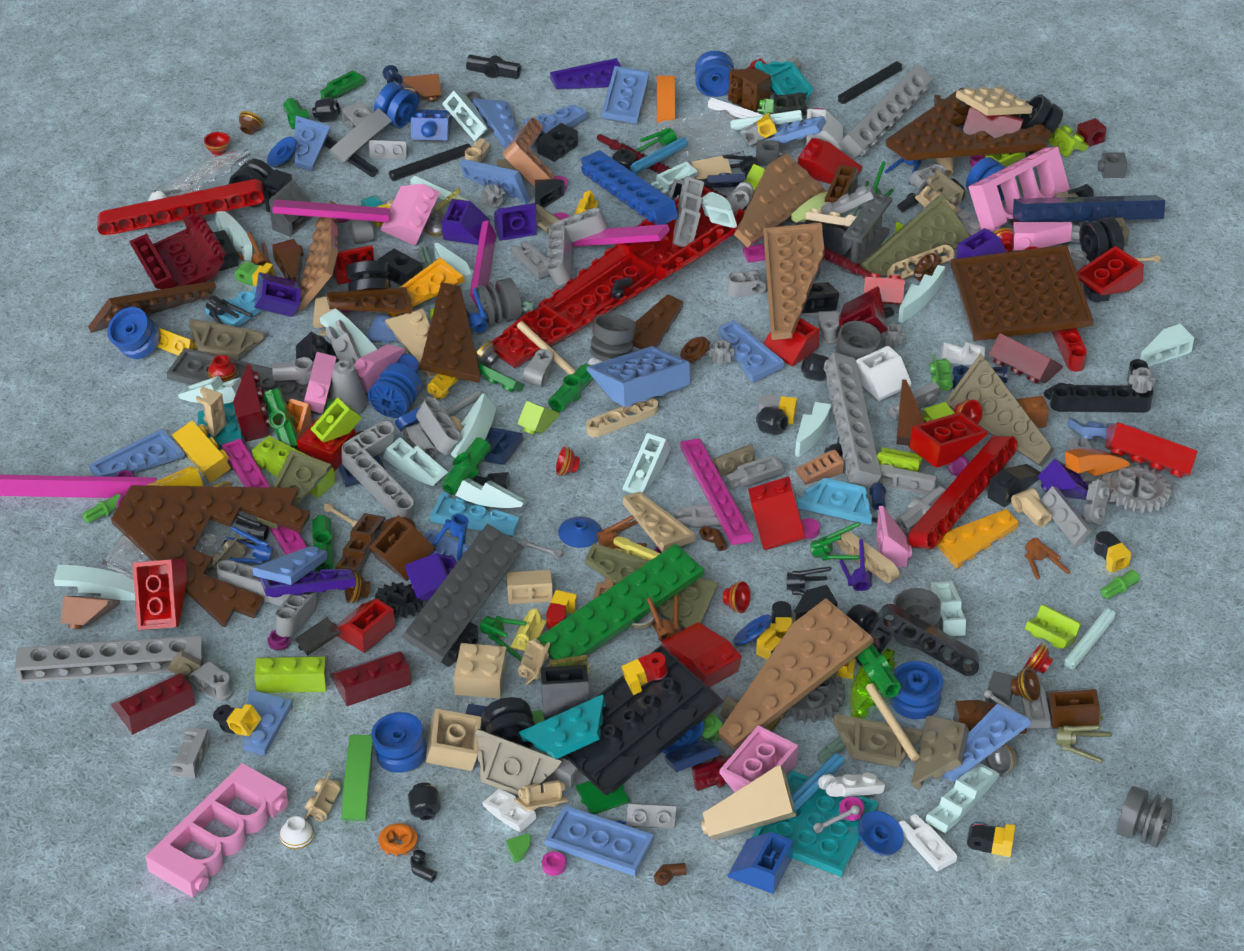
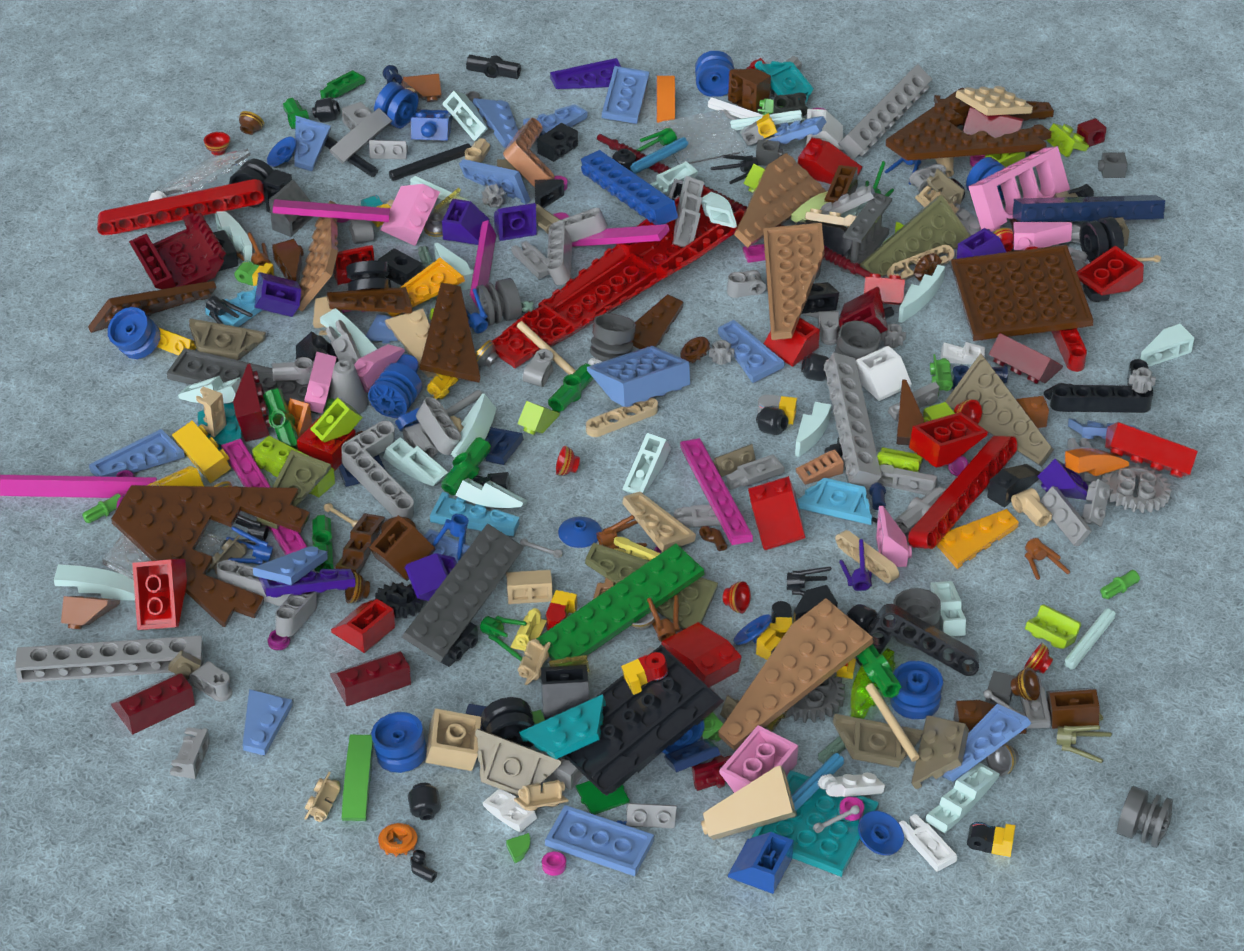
bright pink fence [146,763,288,897] -> none
red piece [208,355,238,382] -> none
yellow leg [213,704,262,736] -> none
lime slope [254,655,328,693] -> none
white piece [279,816,314,849] -> none
clear smoke piece [295,617,341,656] -> none
tan brick [454,643,507,699] -> none
green hinge [477,362,525,393] -> none
yellow hinge [575,190,599,215] -> none
black arm [611,277,633,300] -> none
reddish brown arm [654,863,686,886] -> none
tan hinge [690,156,732,180] -> none
dark blue plate [704,173,745,188] -> none
light grey piece [726,182,754,213] -> none
dark pink tile [802,518,820,539] -> none
green plant [810,522,861,561] -> none
black axle [838,61,902,104] -> none
black arm [897,193,919,213] -> none
black wheel [1018,94,1063,135] -> none
leg [1094,531,1131,573] -> none

